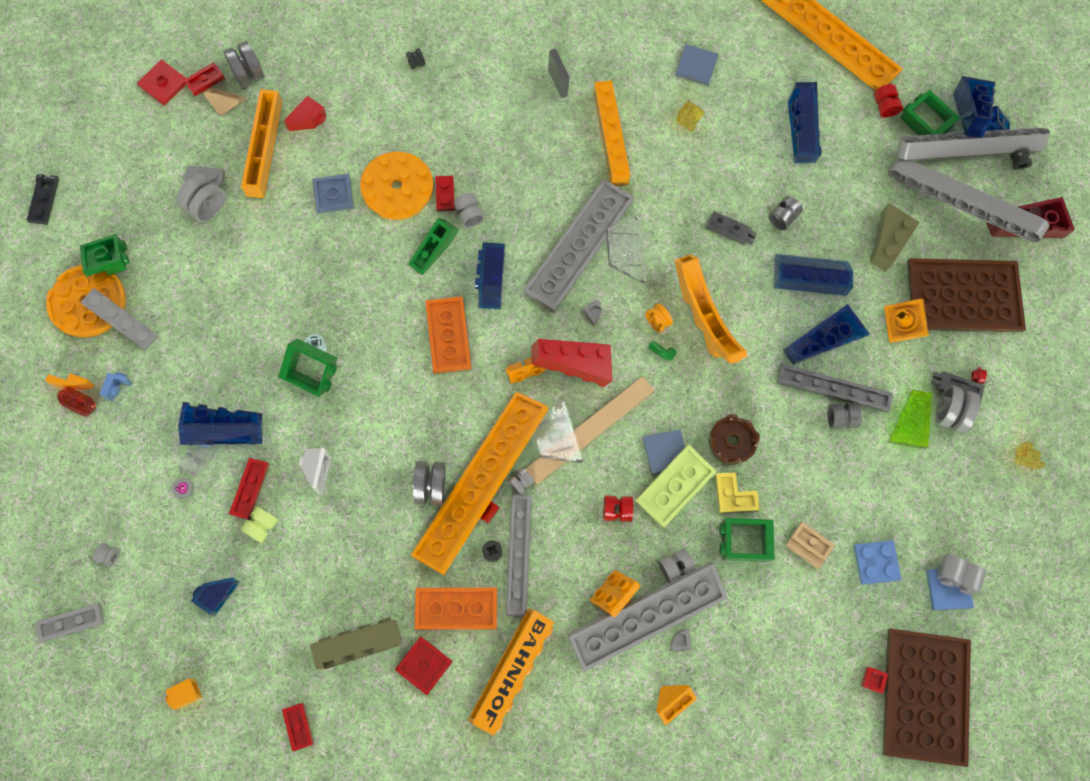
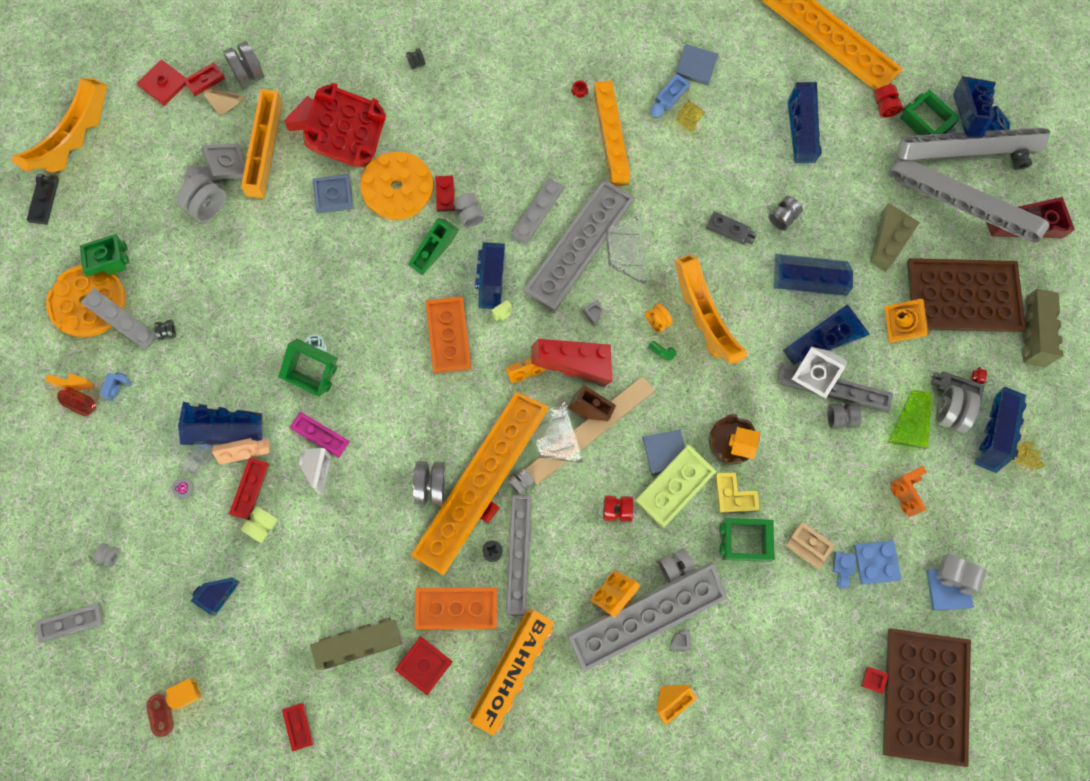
dark grey tile [548,49,570,98] -> none
none -> light orange arch [12,77,108,173]
none -> clear red plate [146,694,174,737]
none -> pearl dark grey wheel [154,319,176,340]
none -> light grey plate [201,143,246,180]
none -> light nougat hinge [212,438,270,465]
none -> dark pink tile [290,412,350,458]
none -> red plate [303,83,386,168]
none -> yellowish green plate [492,300,512,321]
none -> light grey plate [511,178,564,245]
none -> reddish brown slope [568,385,616,422]
none -> red plate [571,80,588,98]
none -> medium blue plate [650,74,691,117]
none -> light orange brick [729,427,761,459]
none -> white slope [792,347,847,398]
none -> medium blue plate [832,551,856,588]
none -> orange bracket [890,466,927,517]
none -> clear blue wedge [975,386,1027,473]
none -> olive wedge [1022,289,1064,367]

